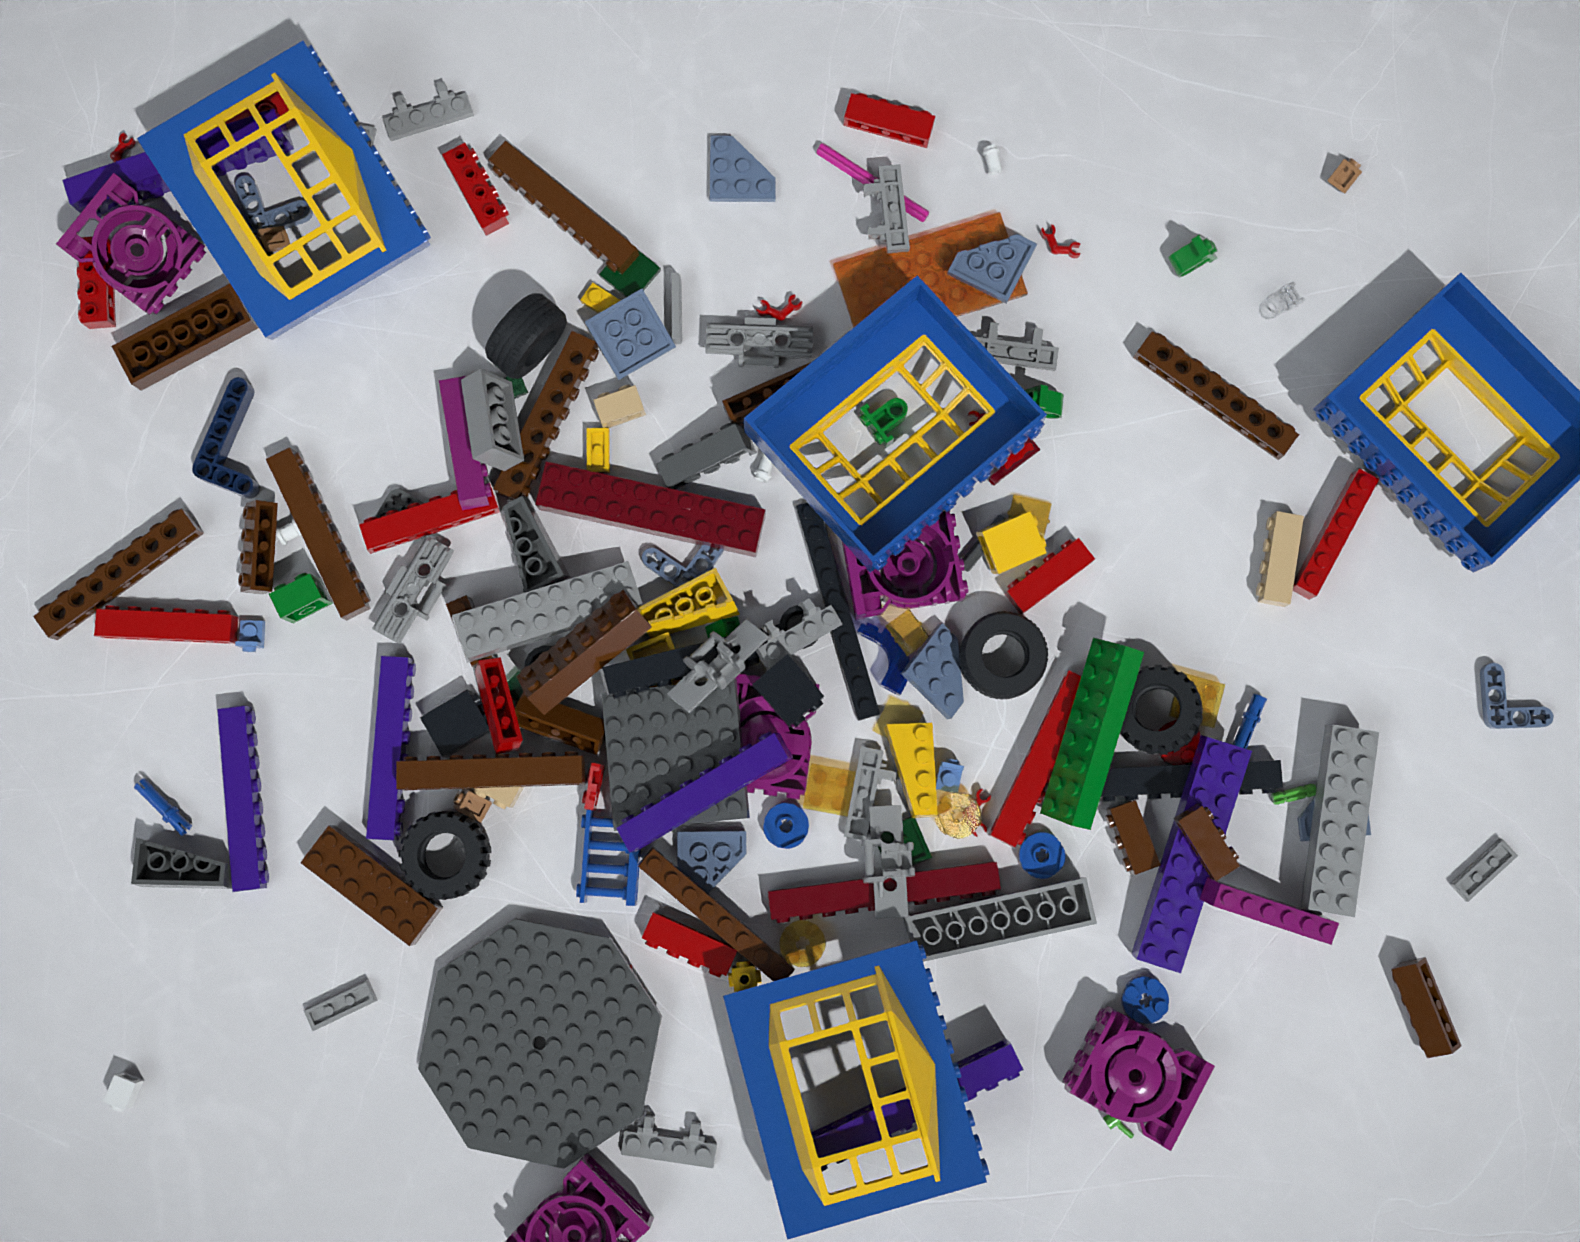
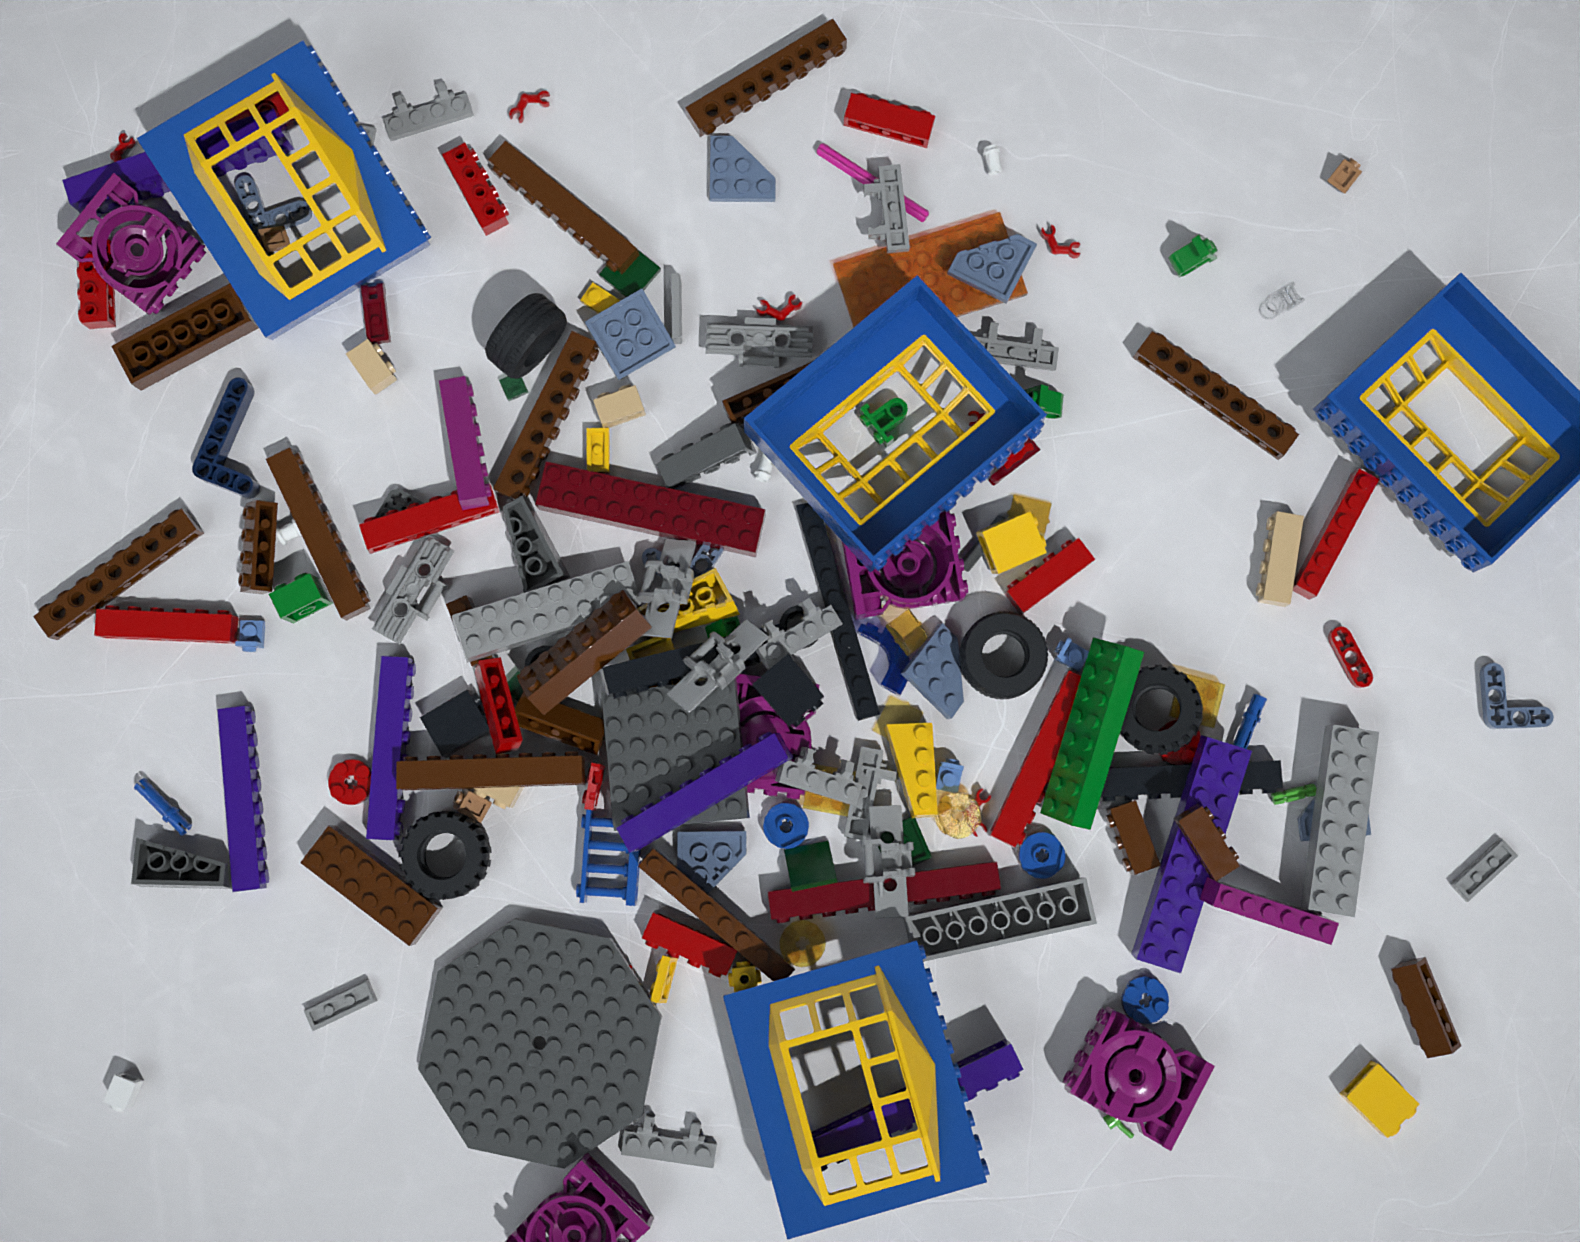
light grey brick [461,368,524,471] -> none
none -> red plate [328,759,372,805]
none -> tan brick [346,339,397,395]
none -> dark red plate [361,282,391,344]
none -> red arm [509,91,550,123]
none -> light grey piece [636,539,696,638]
none -> yellow plate [650,955,678,1004]
none -> reddish brown brick [685,19,847,137]
none -> light grey hinge [775,747,863,806]
none -> dark green tile [784,840,837,892]
none -> medium blue bracket [1054,638,1089,672]
none -> red beam [1328,626,1373,688]
none -> yellow brick [1340,1061,1420,1138]

